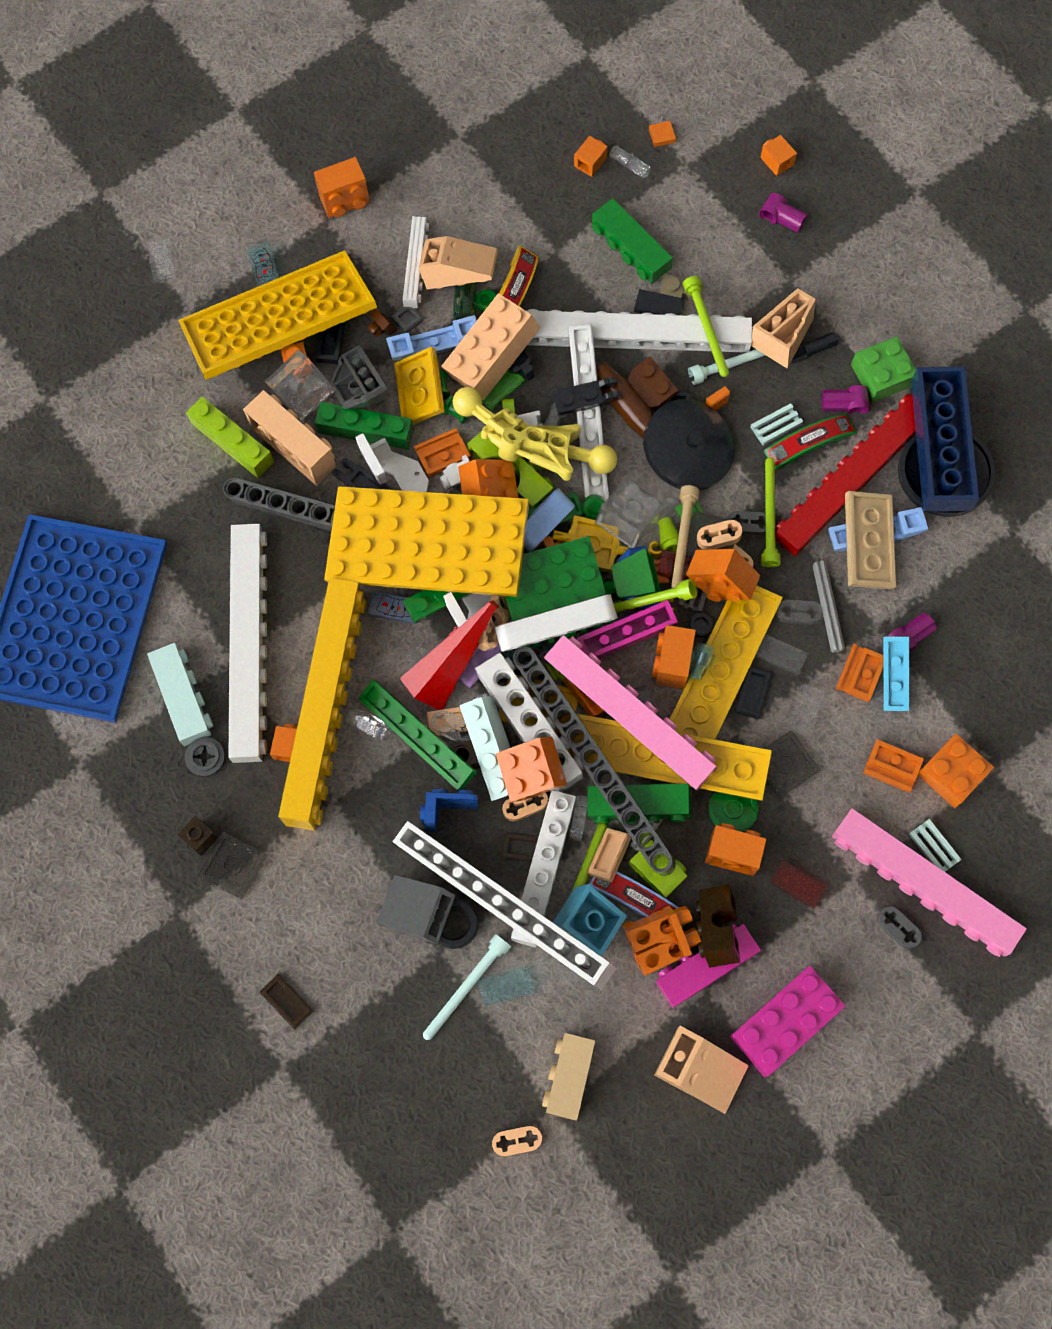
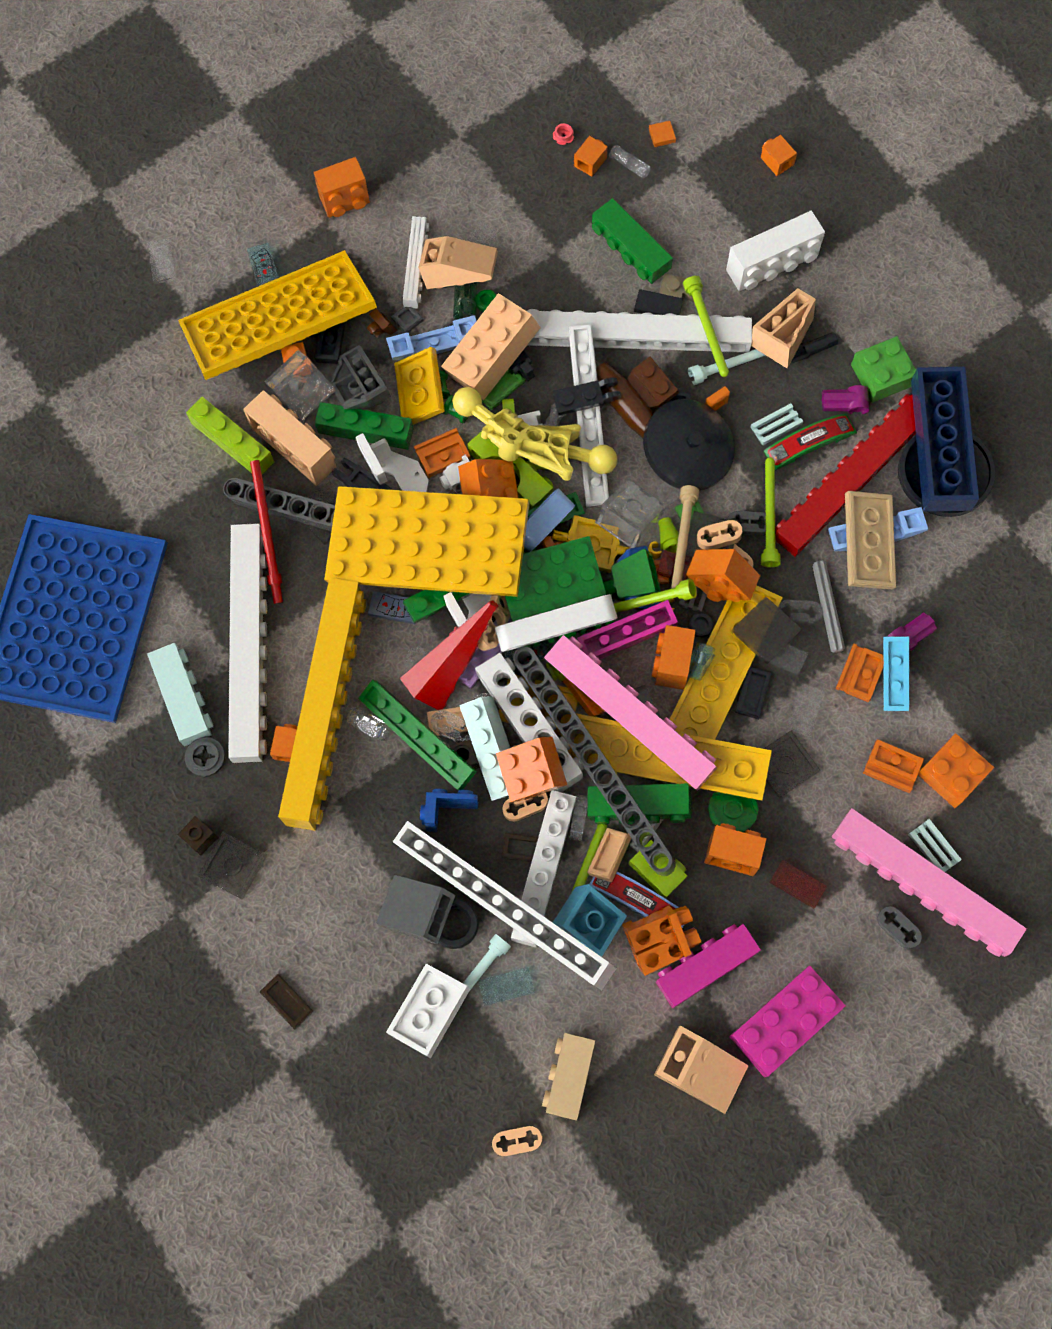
slope [499,245,538,307] -> none
green tile [582,494,607,519] -> none
dark brown arch [696,884,740,968] -> none
magenta piece [759,193,808,233] -> none
none -> red bar [250,460,283,604]
none -> white plate [386,964,470,1058]
none -> coral plate [553,123,574,145]
none -> white brick [726,210,825,291]
none -> clear smoke tile [731,597,802,664]

